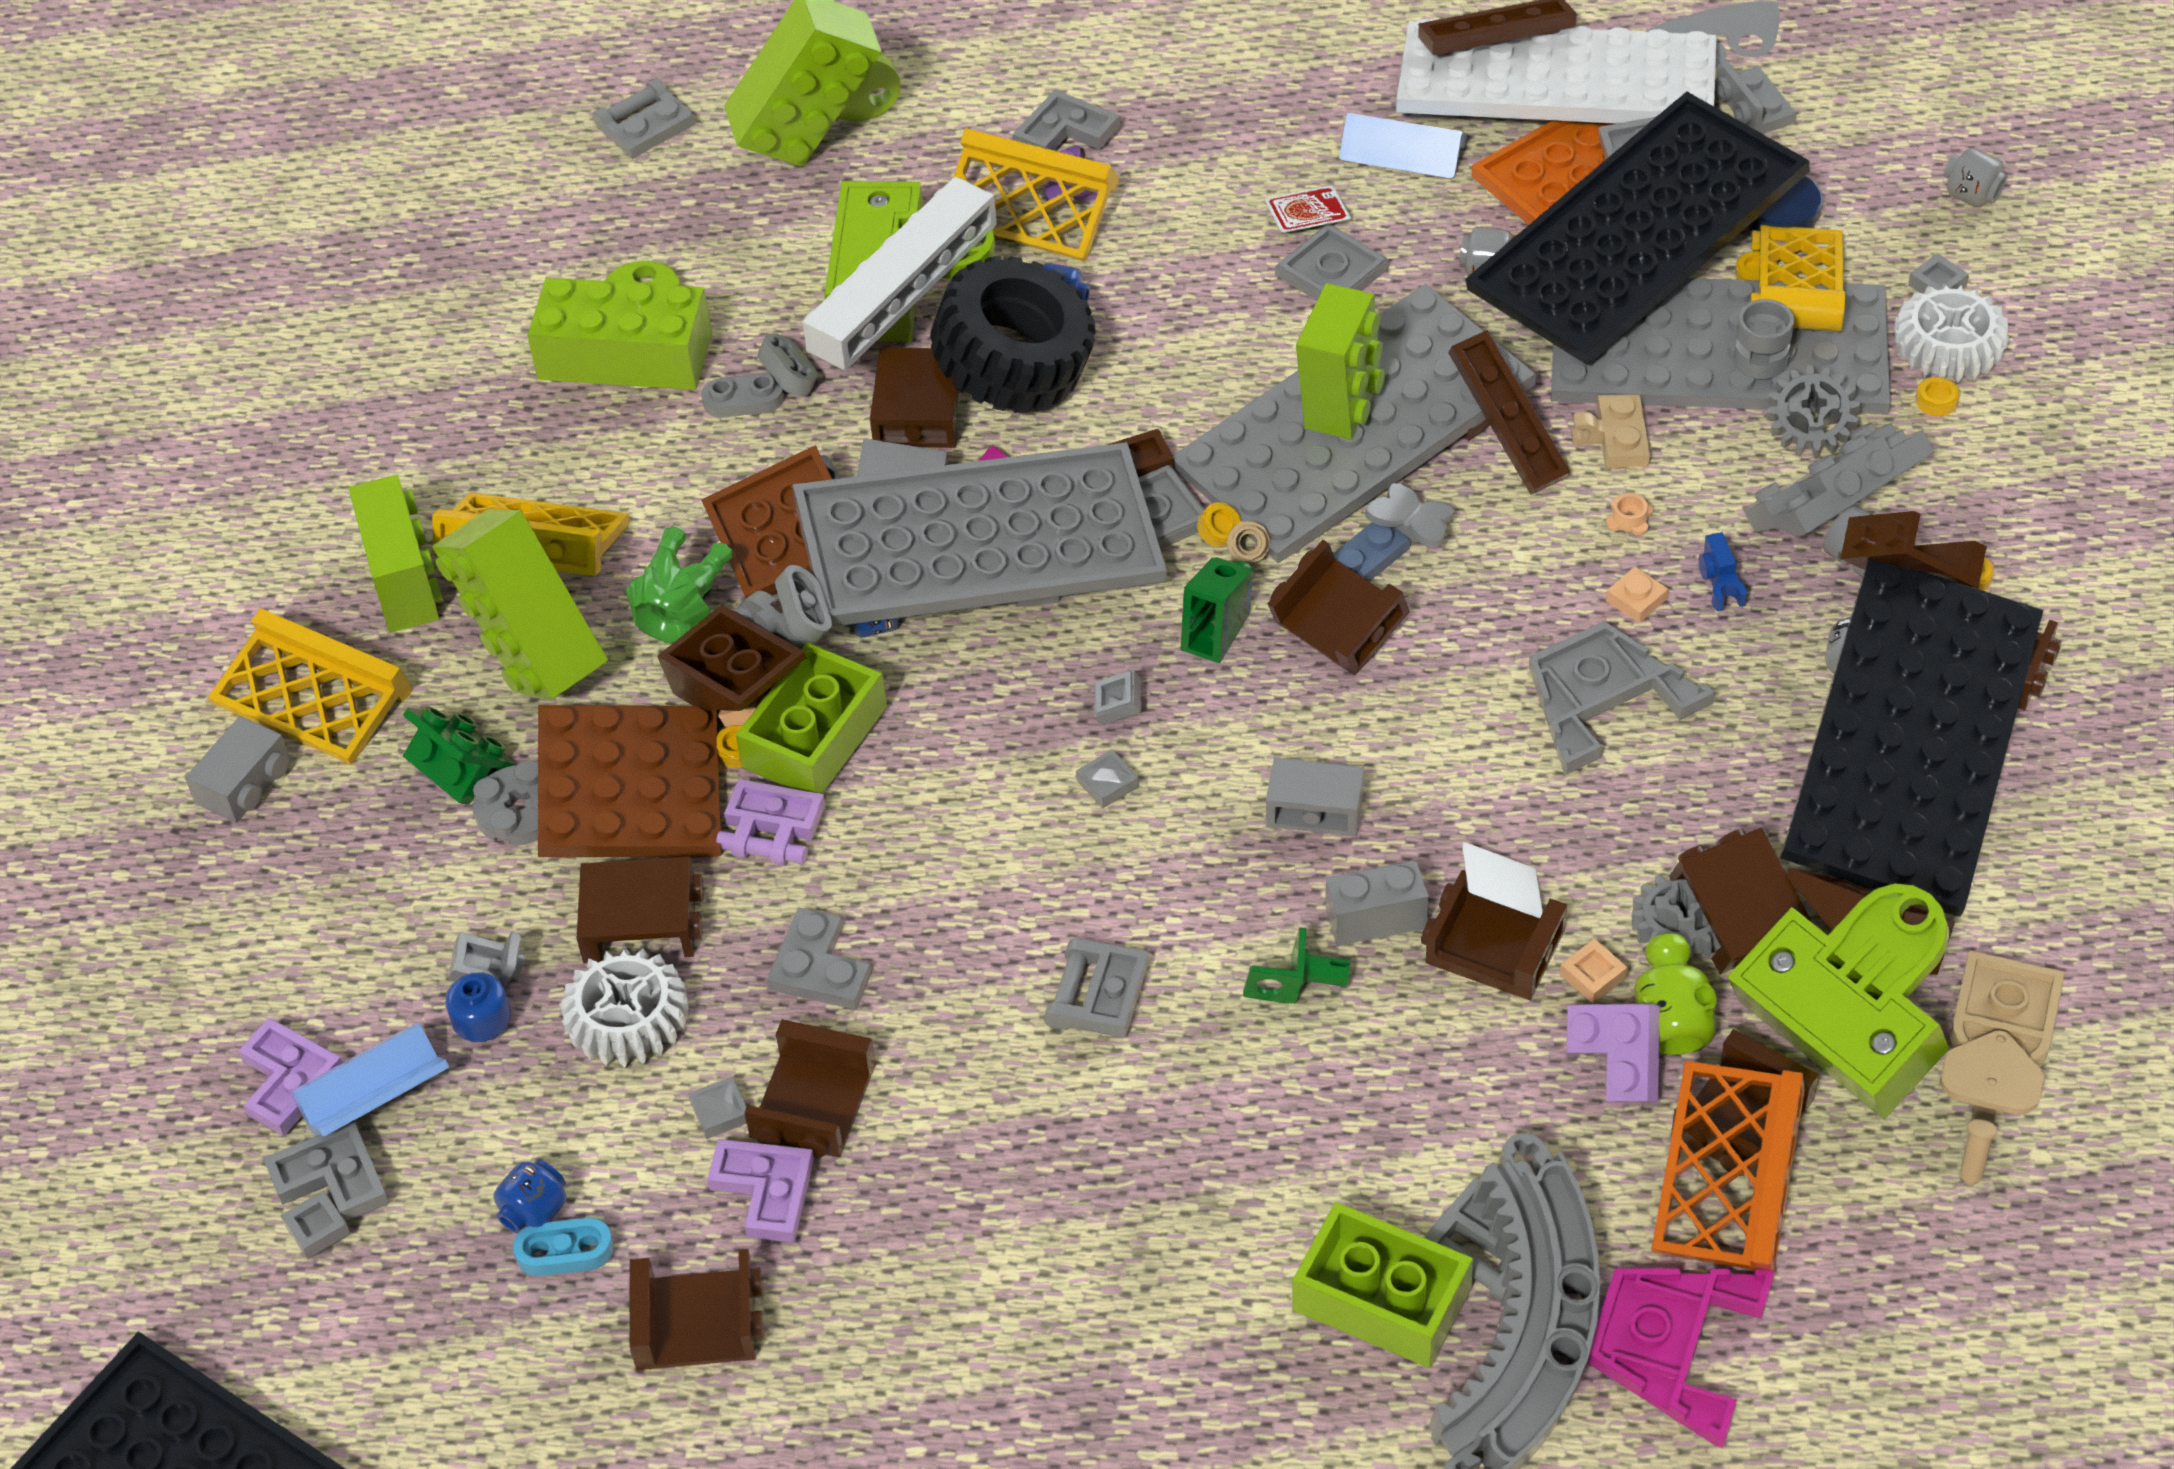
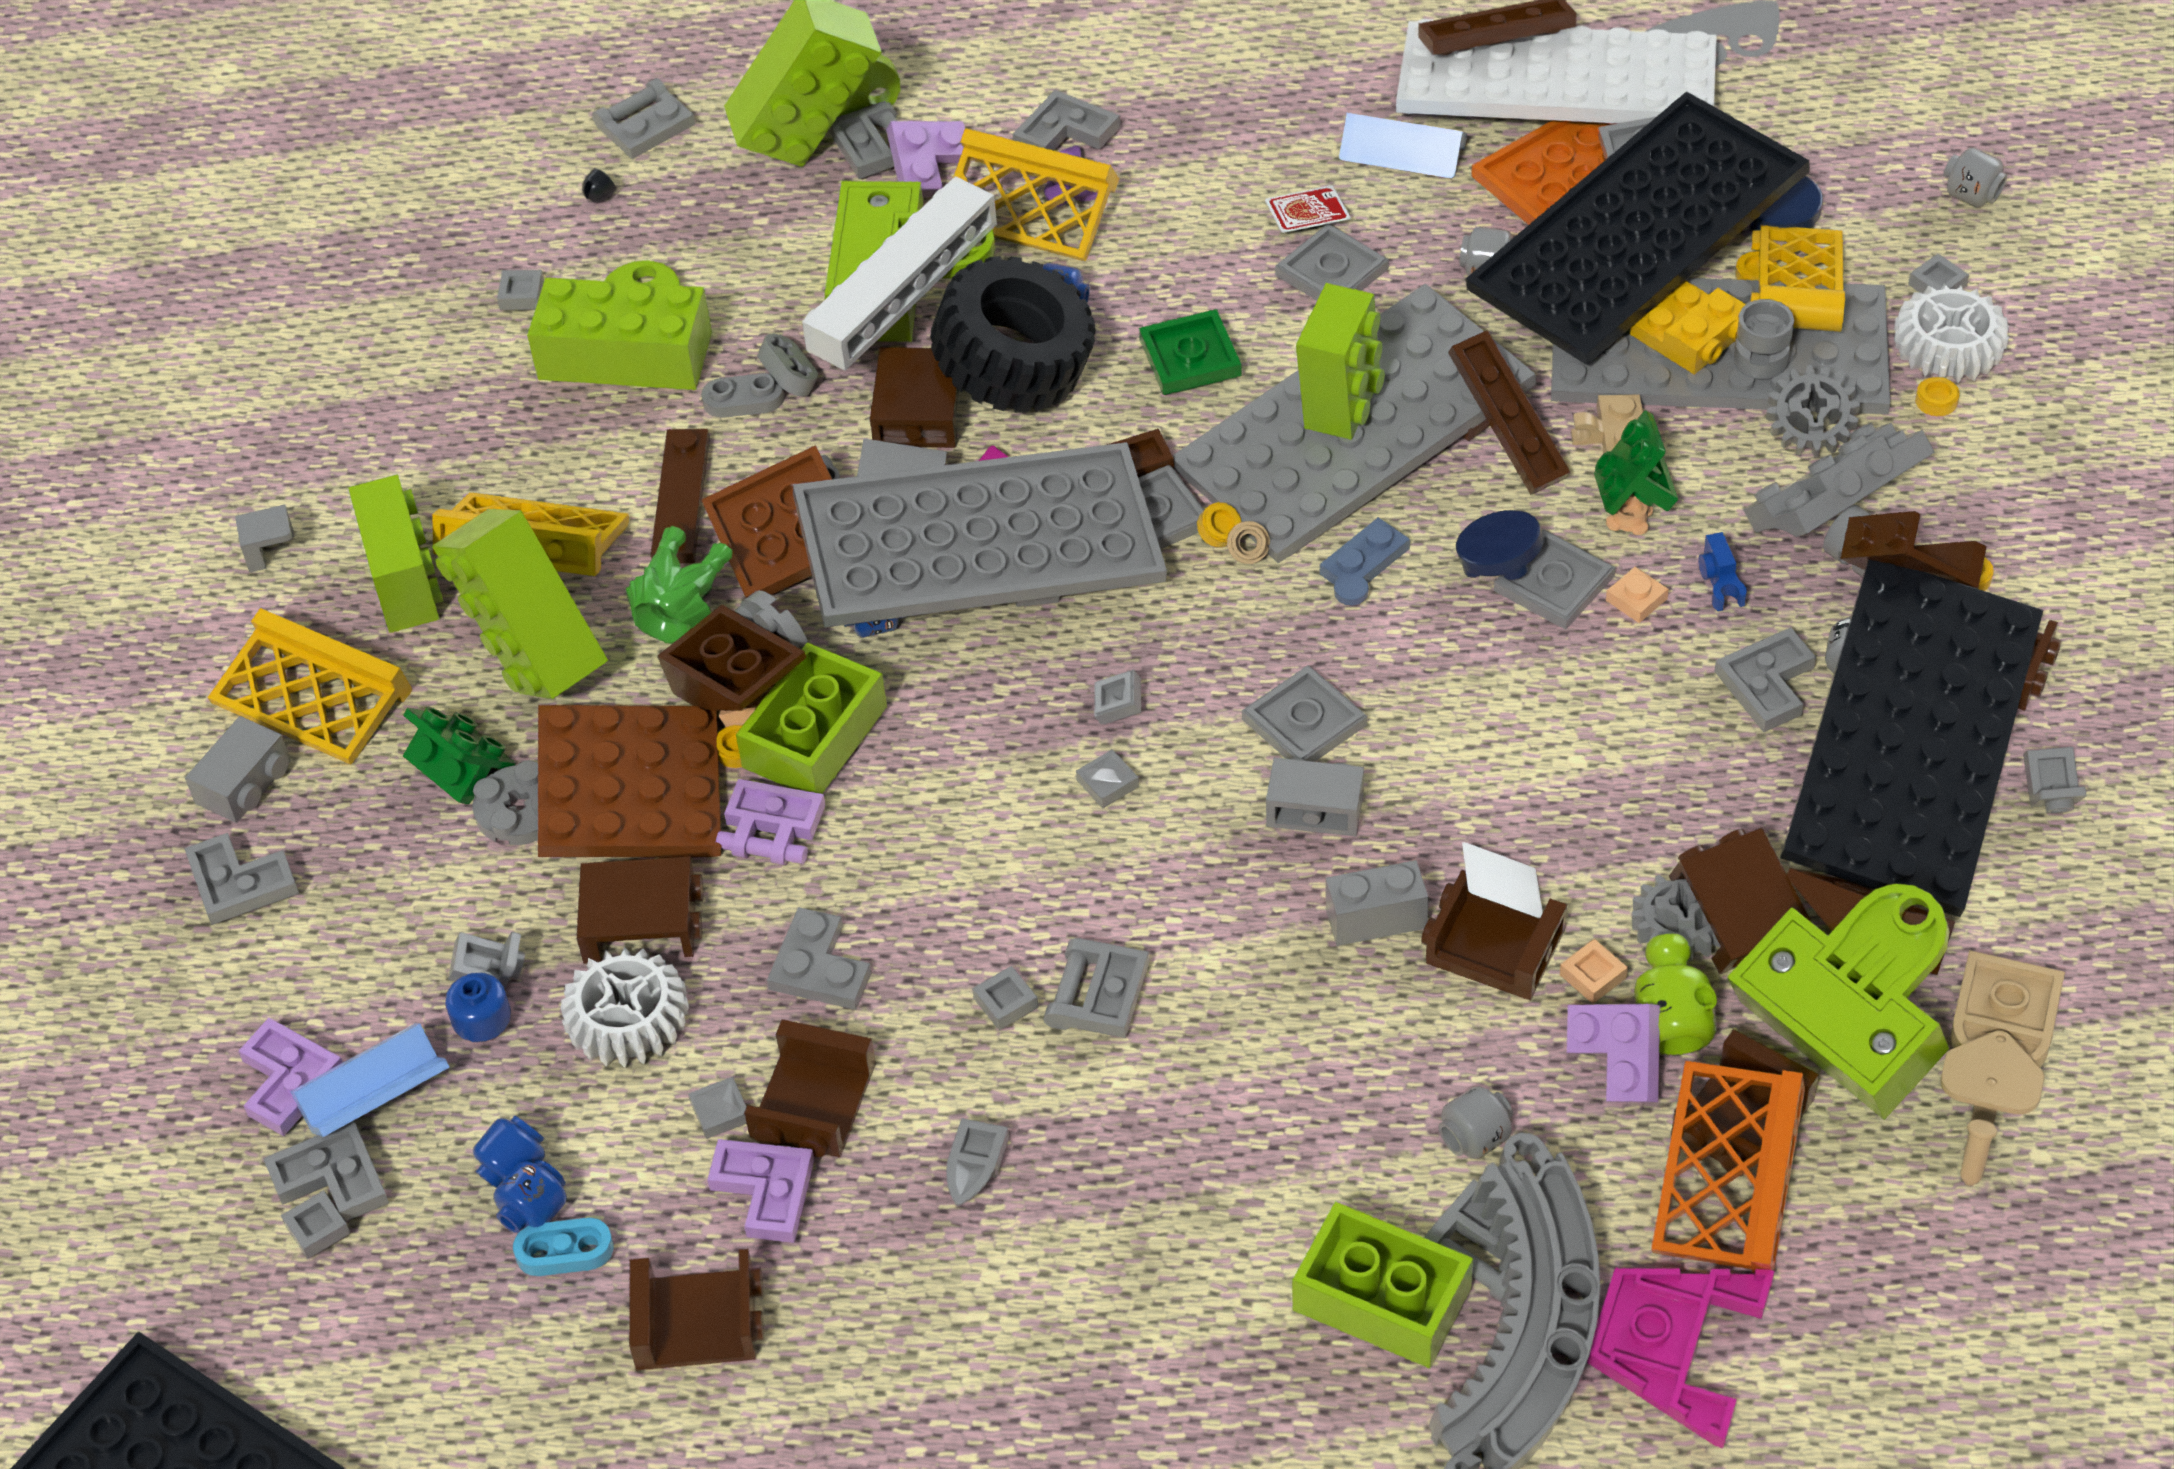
light grey plate [775,565,832,642] -> none
green torso [1180,557,1254,664] -> none
green bracket [1243,927,1350,1004] -> none
reddish brown panel [1267,539,1410,676] -> none
light grey animal [1365,483,1454,548] -> none
light grey wing [1529,621,1715,774] -> none
light grey bracket [1715,60,1796,134] -> none
none -> light grey plate [184,833,299,925]
none -> light grey panel [235,504,295,573]
none -> blue head [473,1115,545,1188]
none -> light grey plate [497,270,544,310]
none -> black hinge [582,168,617,203]
none -> reddish brown plate [651,429,710,563]
none -> light grey plate [829,101,897,179]
none -> lavender plate [886,121,965,197]
none -> light grey plate [946,1118,1009,1206]
none -> light grey plate [972,966,1039,1030]
none -> green plate [1139,309,1242,395]
none -> light grey tile [1242,665,1368,762]
none -> light grey head [1438,1086,1513,1159]
none -> dark blue tile [1456,510,1544,580]
none -> light grey tile [1494,529,1615,630]
none -> green bracket [1594,410,1678,515]
none -> yellow plate [1630,280,1746,375]
none -> light grey plate [1714,627,1816,732]
none -> light grey bracket [2023,747,2087,813]

